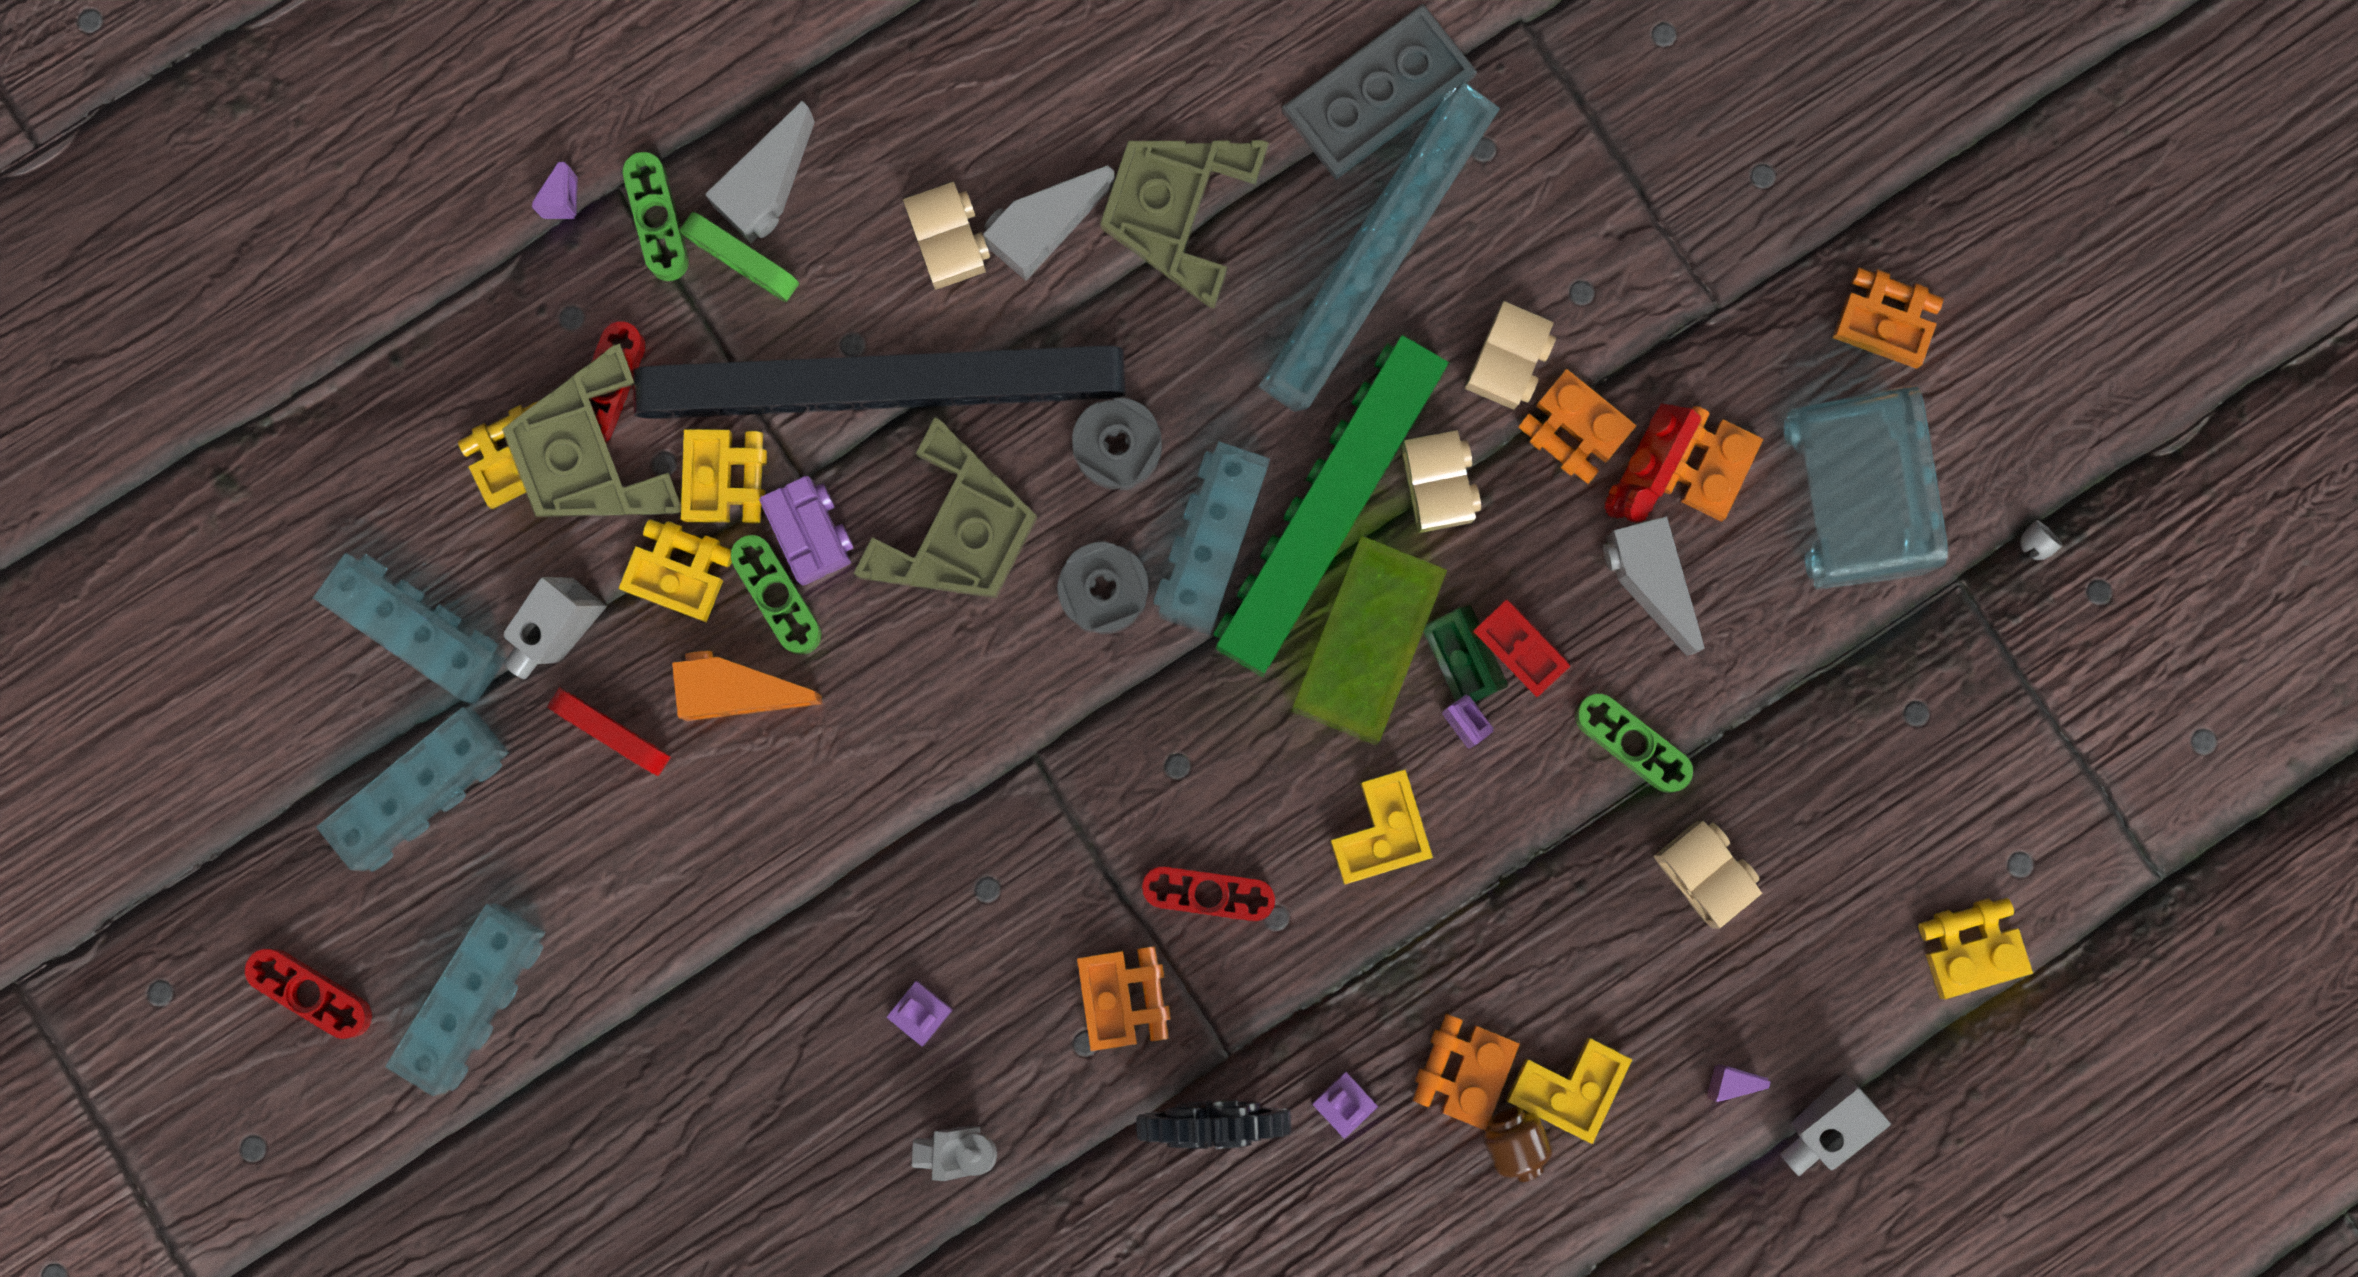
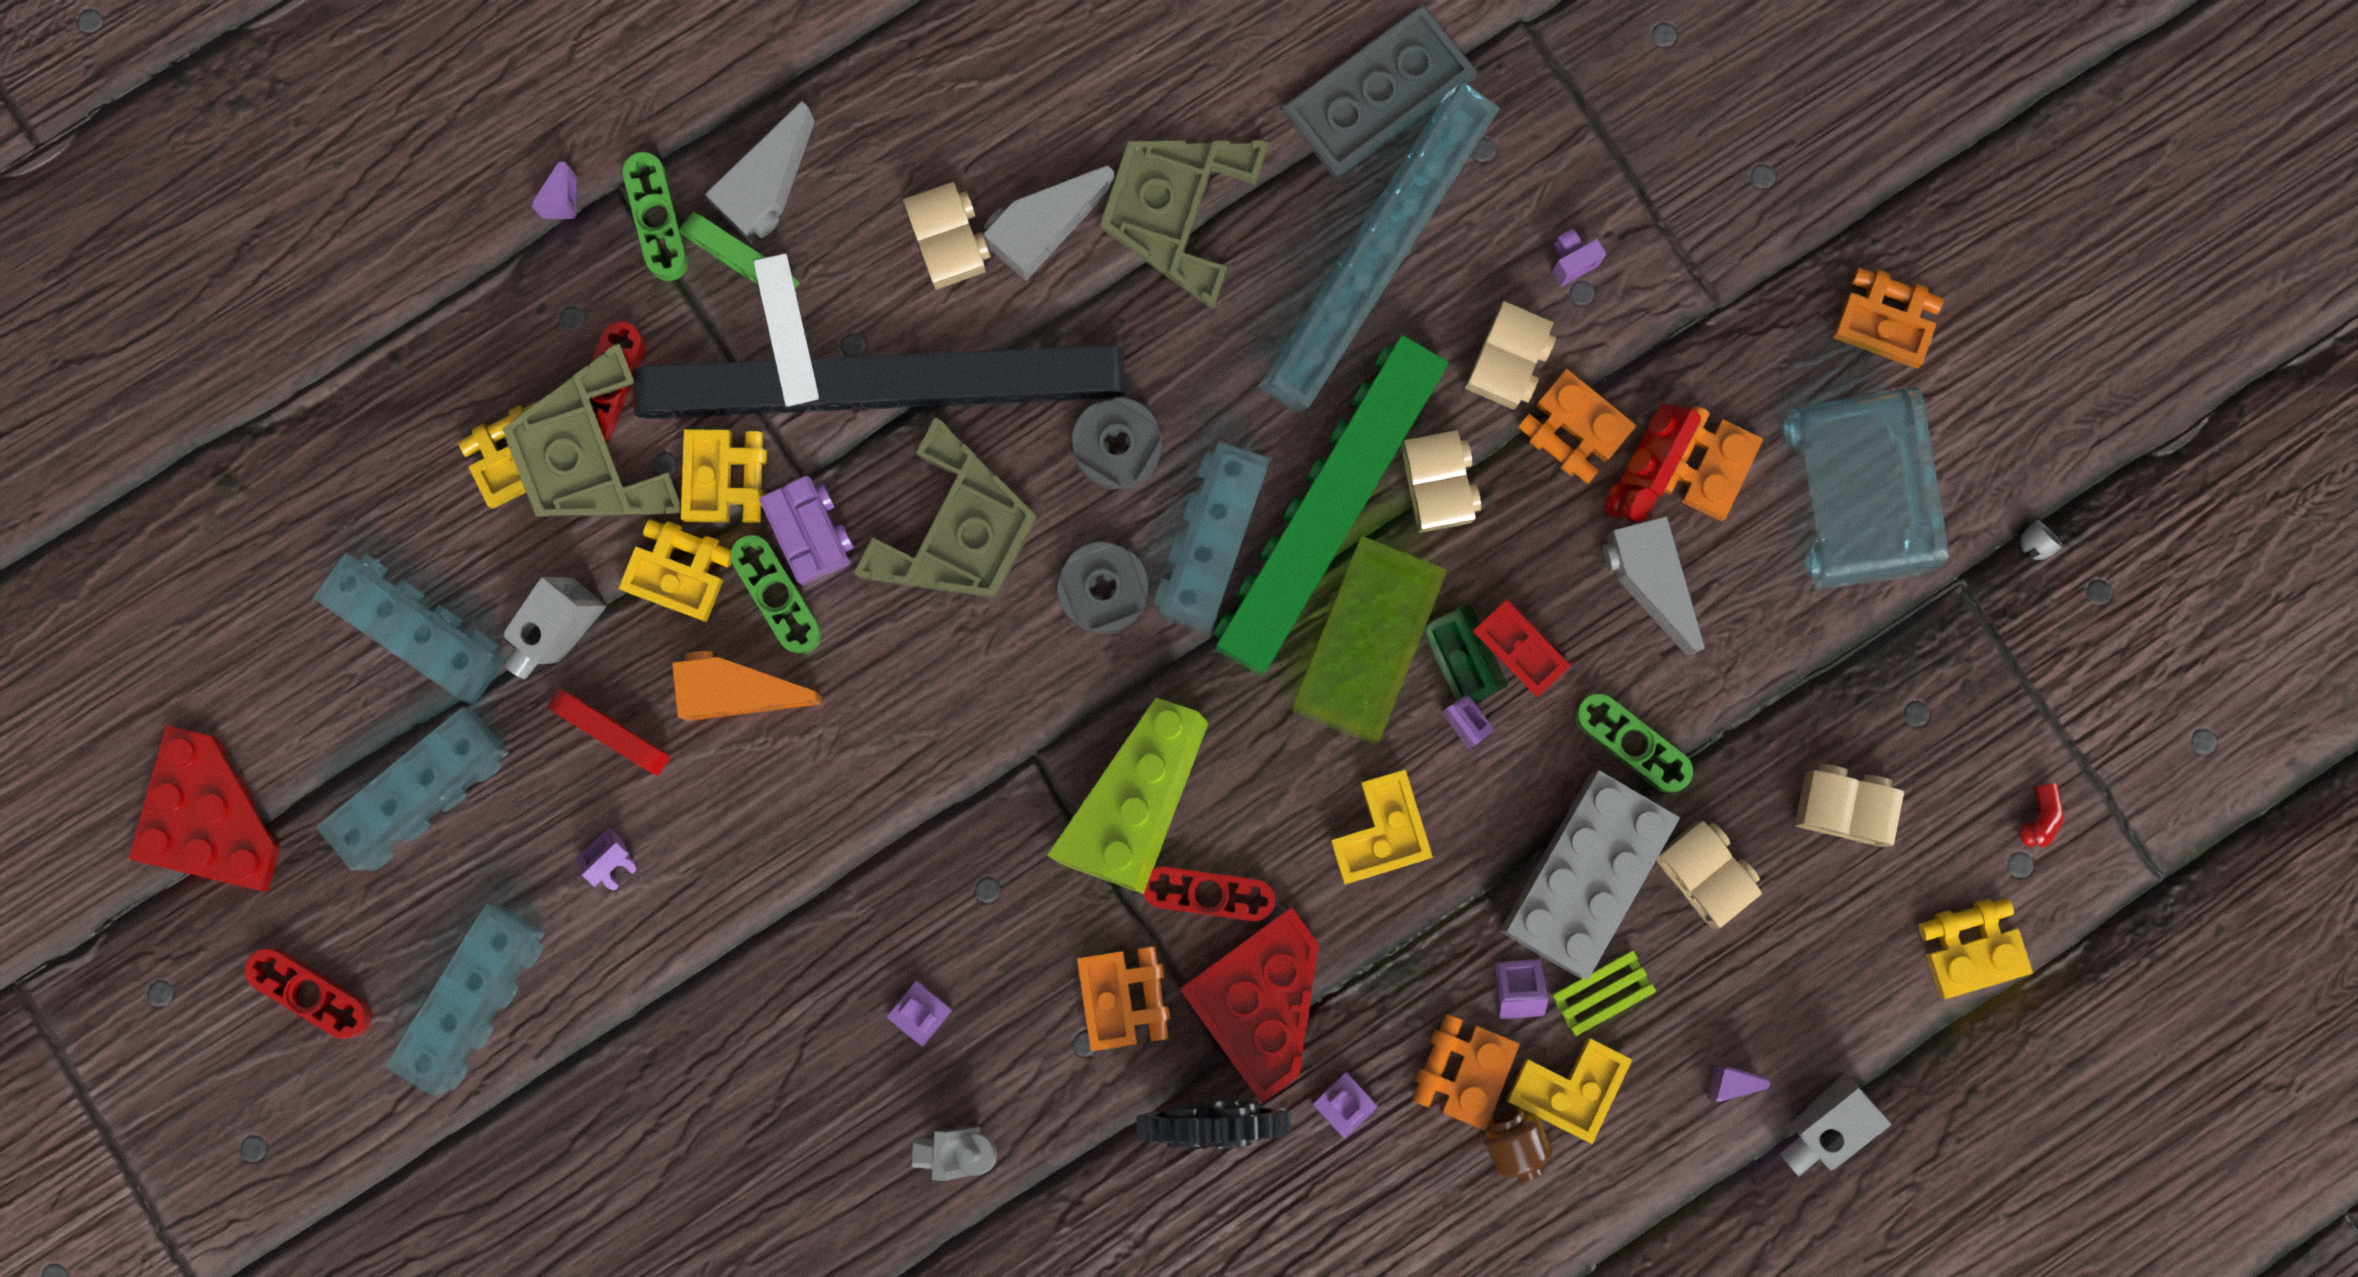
none -> red plate [128,725,280,891]
none -> medium lavender tile [575,827,636,890]
none -> white sticker [754,254,819,406]
none -> lime wedge [1047,697,1208,894]
none -> red plate [1179,907,1319,1104]
none -> medium lavender slope [1495,959,1548,1019]
none -> light grey brick [1500,770,1680,980]
none -> lime tile [1551,951,1656,1036]
none -> medium lavender tile [1552,228,1606,287]
none -> tan brick [1795,764,1904,847]
none -> red arm [2020,783,2064,848]

